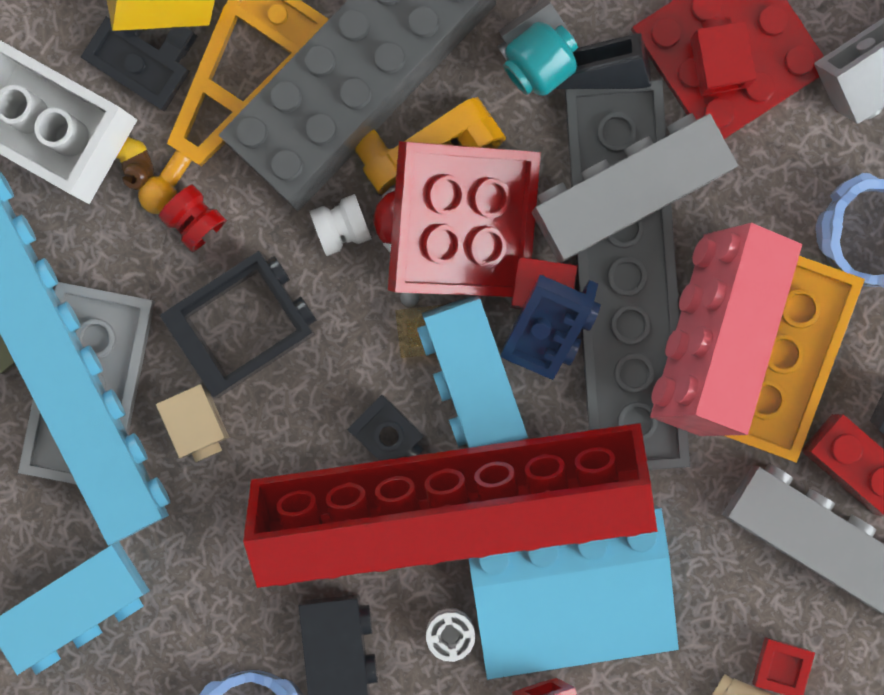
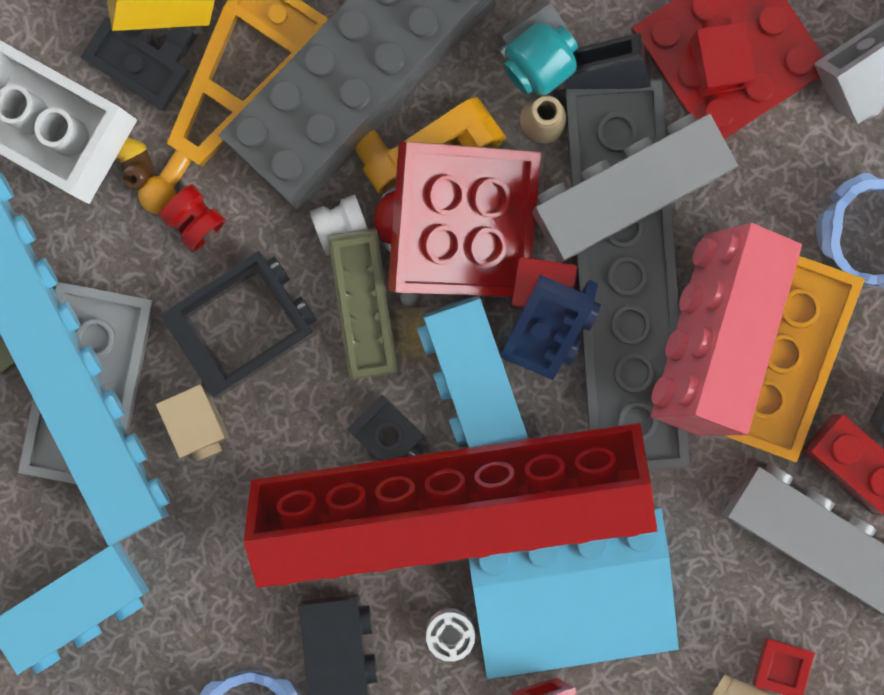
none -> olive plate [327,228,397,380]
none -> tan cone [520,96,567,143]

